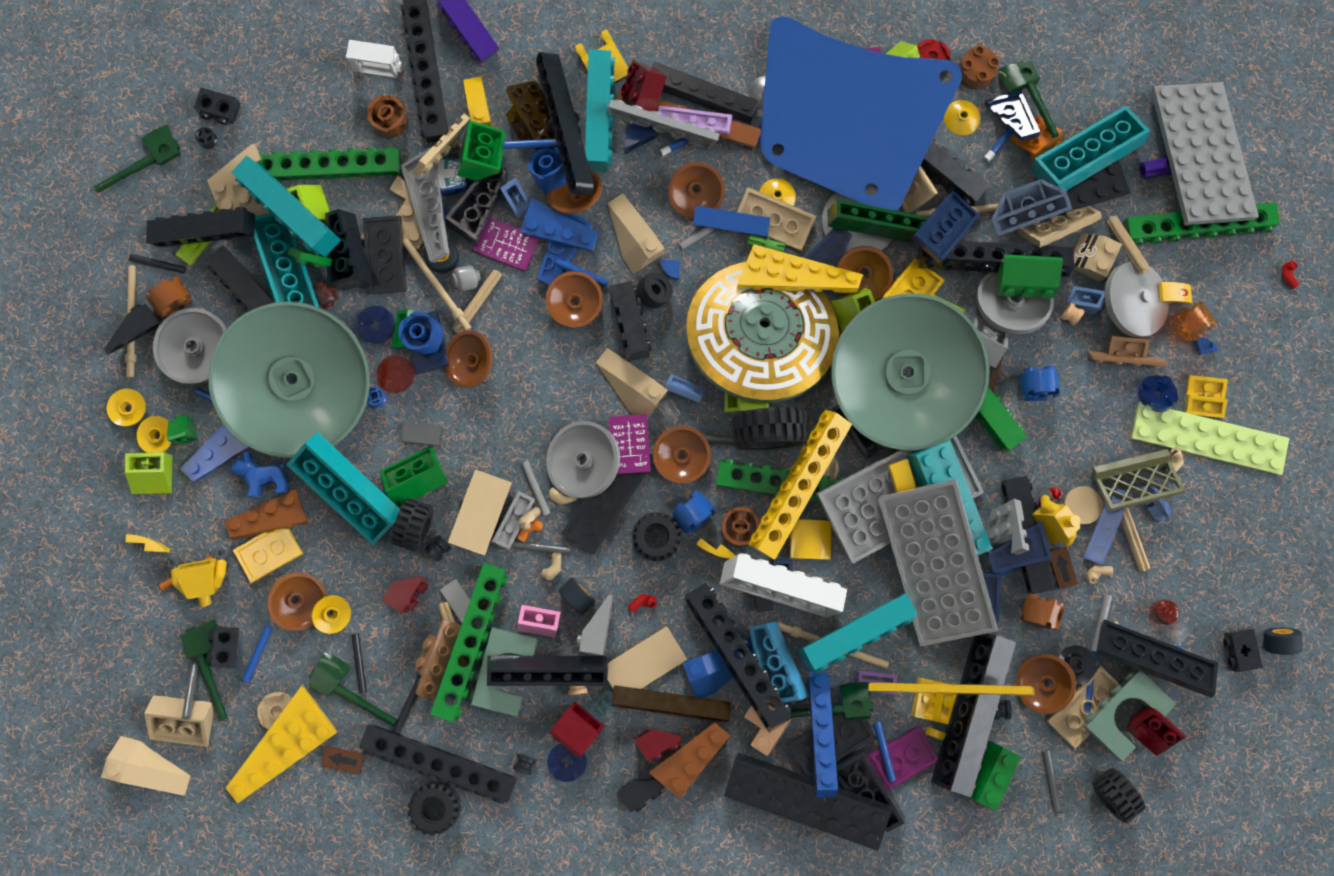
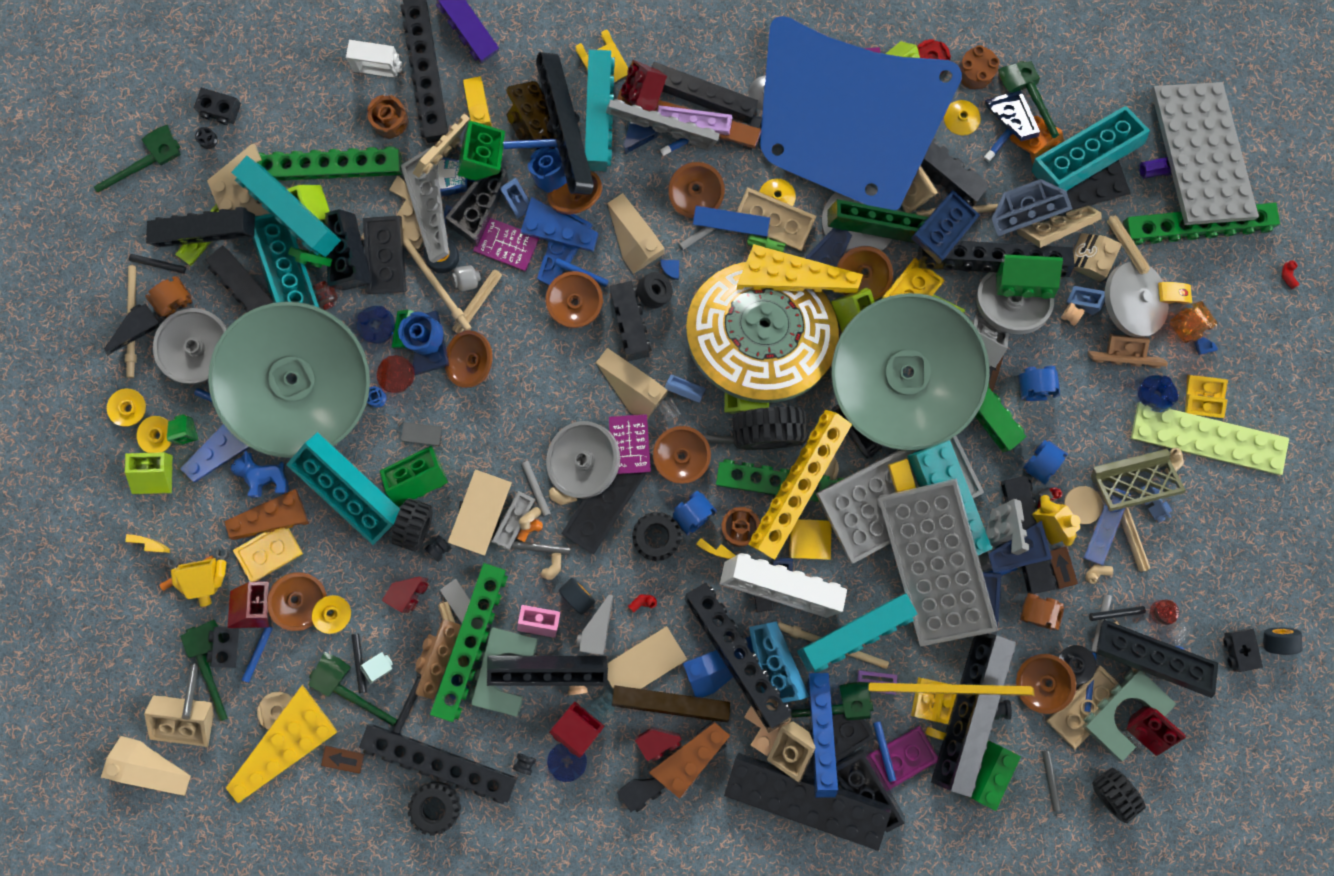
none -> dark red slope [227,582,270,628]
none -> light aqua brick [360,652,393,684]
none -> tan slope [767,721,816,782]
none -> blue brick [1023,440,1068,485]
none -> black bar [1089,606,1146,621]

